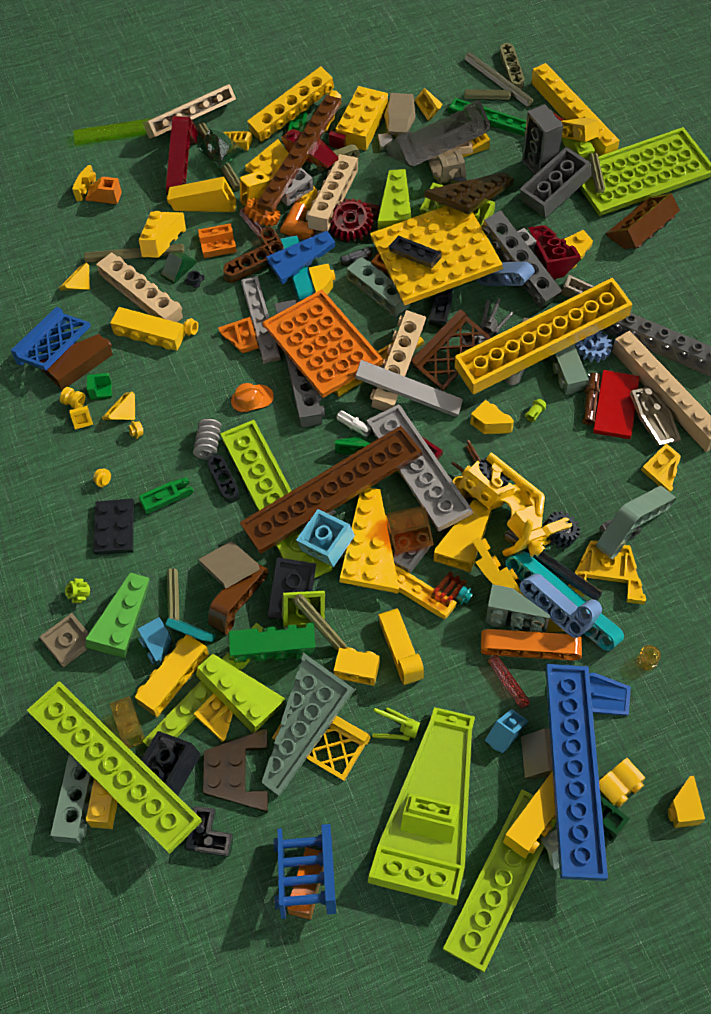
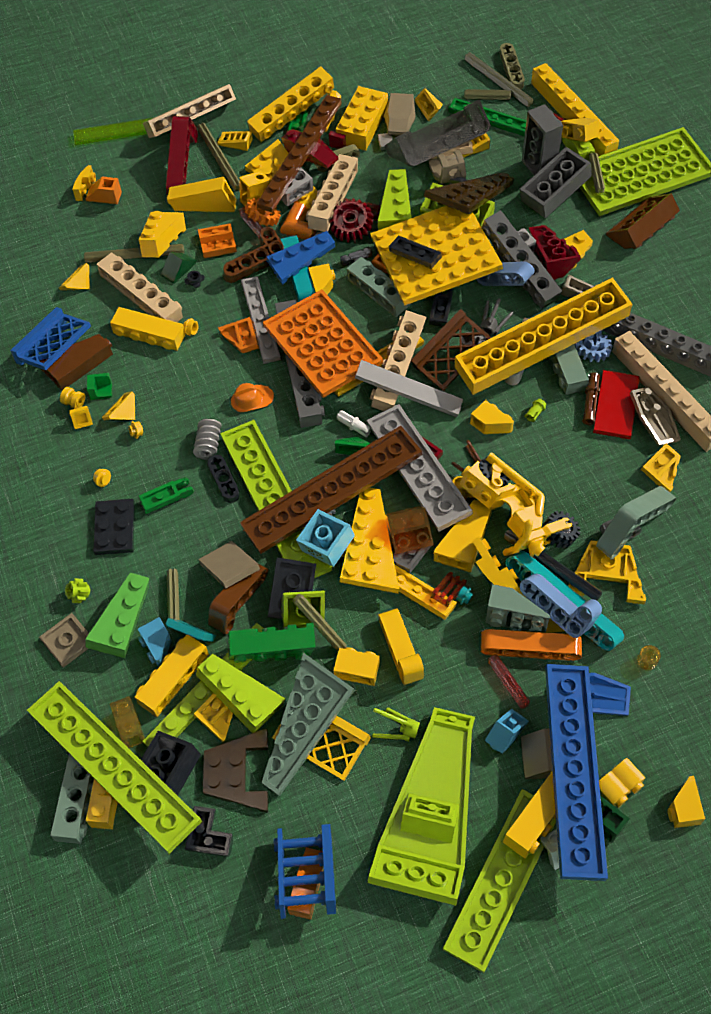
clear green slope [199,129,244,169] -> none

